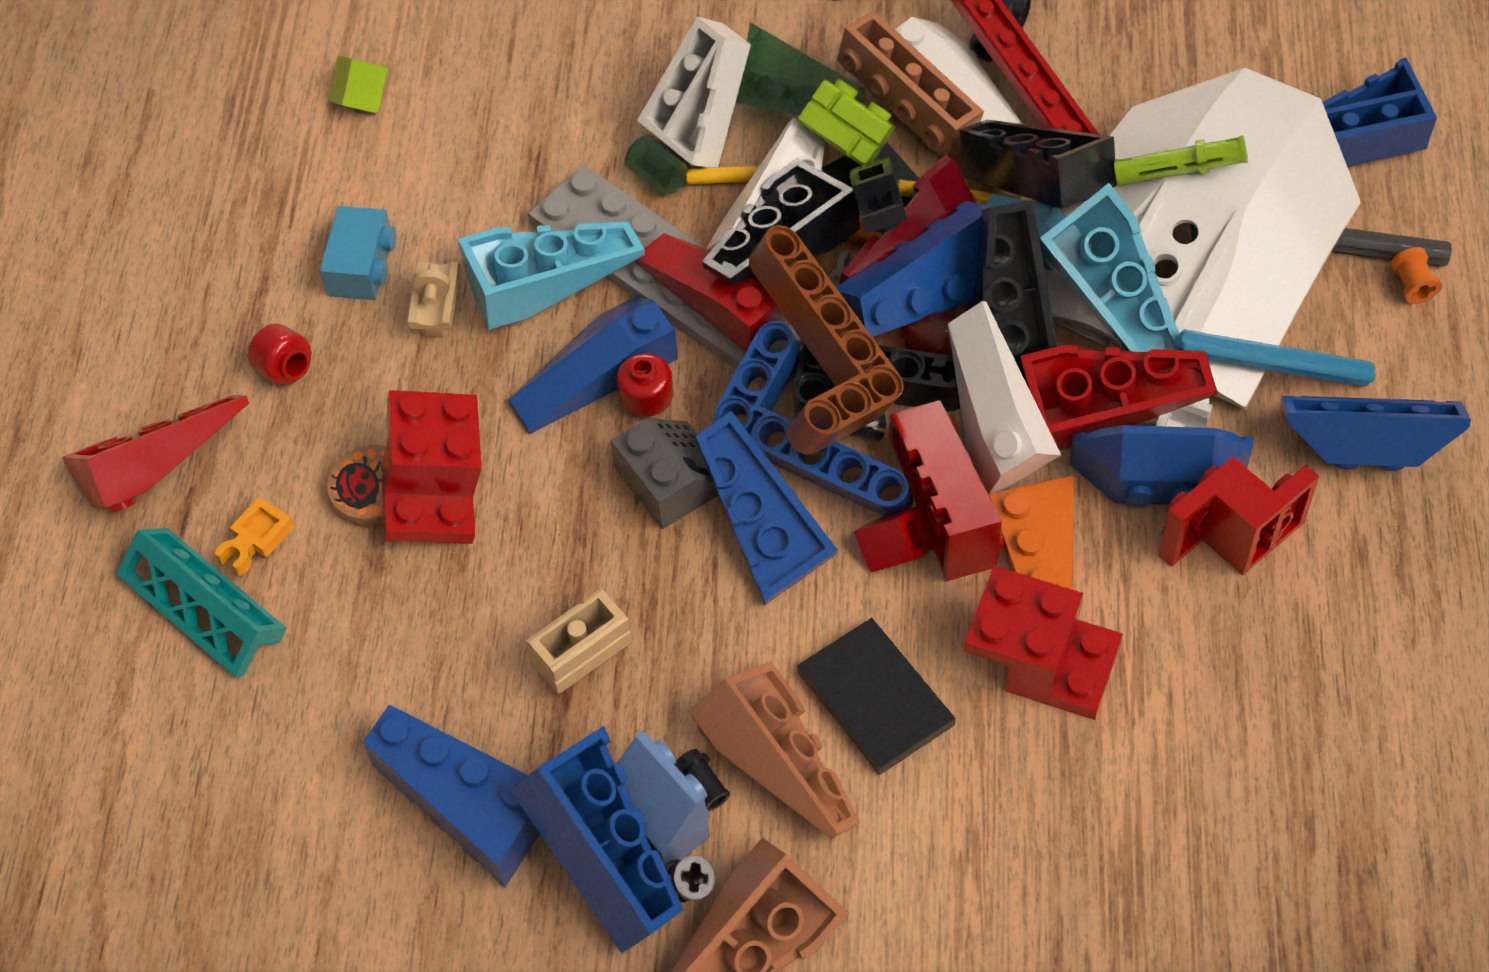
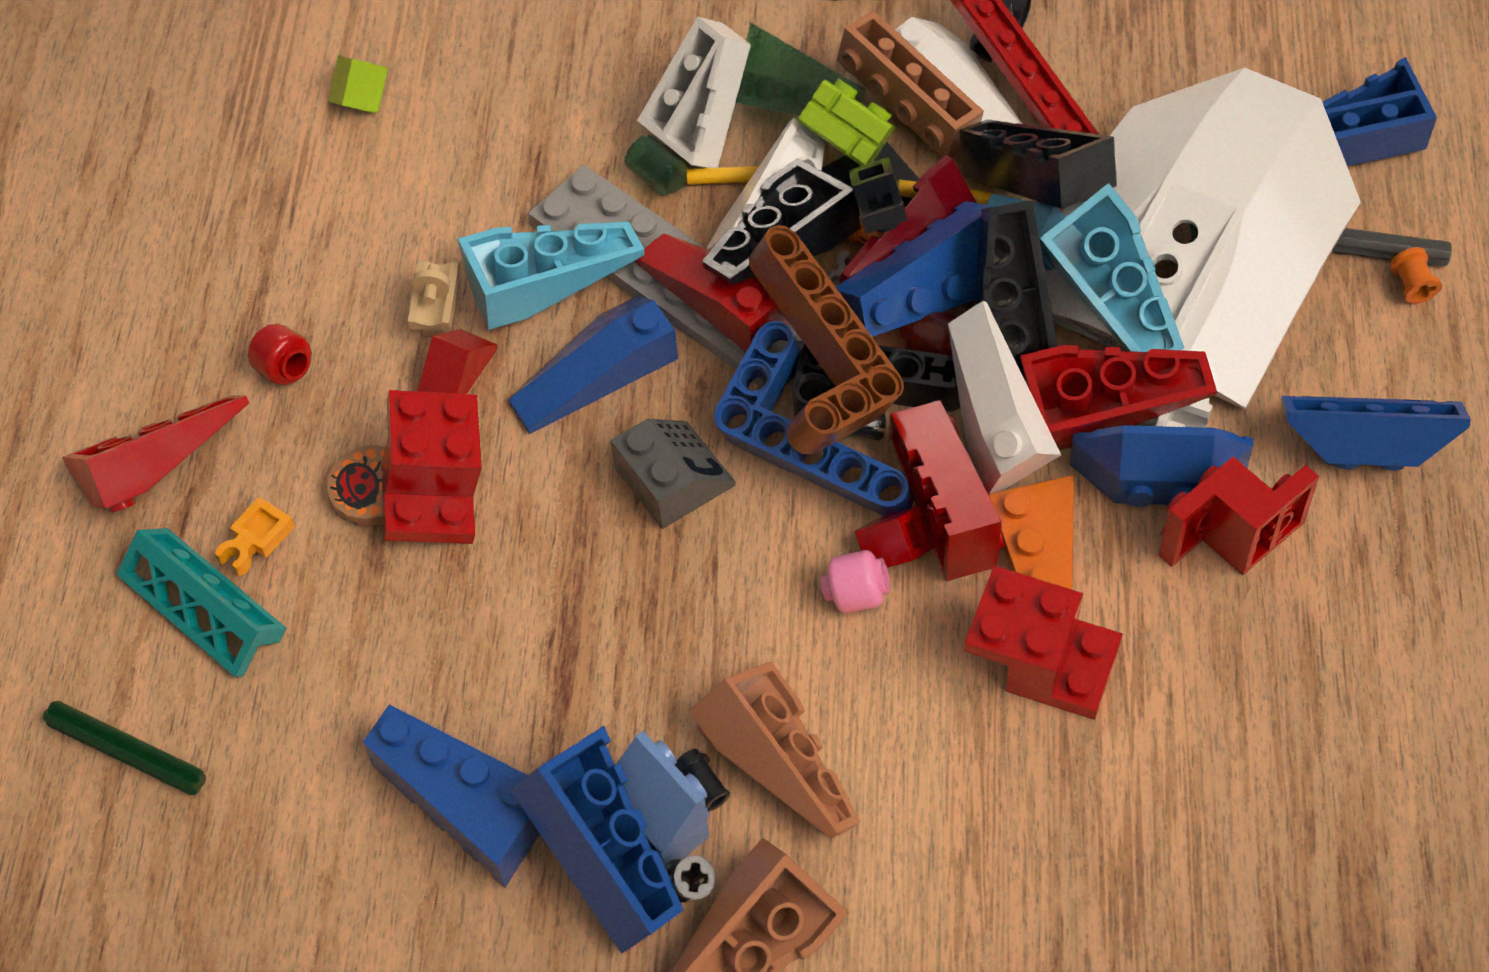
dark azure brick [319,206,396,300] -> none
tan brick [526,588,632,695] -> none
red head [616,353,674,417] -> none
blue wing [695,411,838,605] -> none
black tile [797,618,956,775] -> none
lime pin [1114,135,1248,187] -> none
dark azure axle [1175,329,1376,386] -> none
none -> dark green axle [43,701,206,795]
none -> red slope [417,329,498,394]
none -> bright pink head [820,550,891,614]

